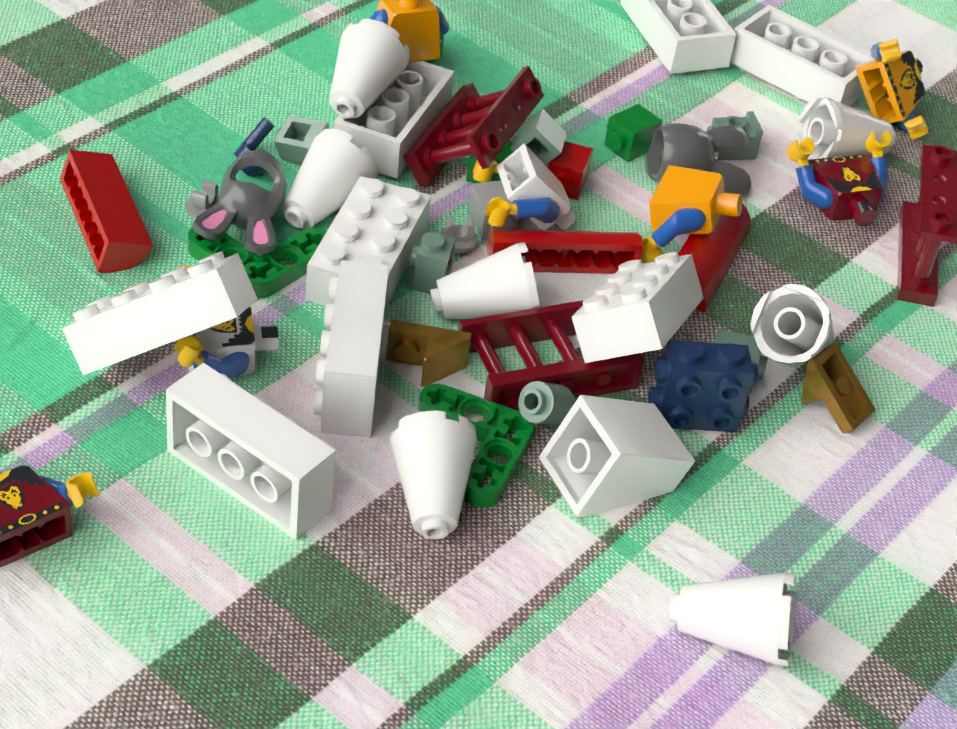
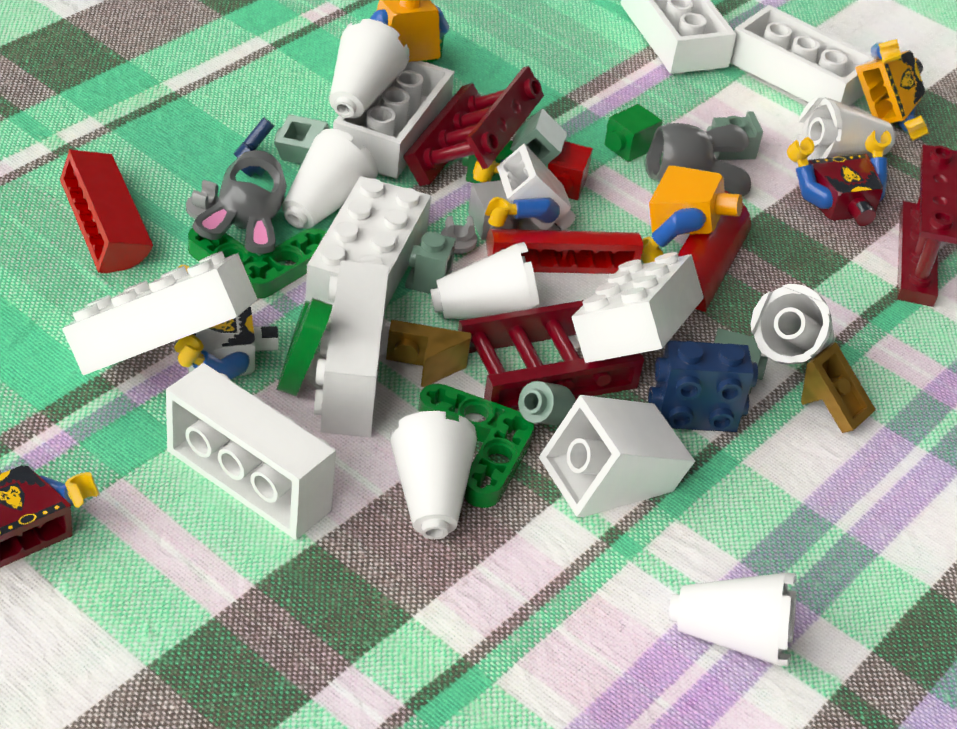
none -> green beam [276,297,333,397]

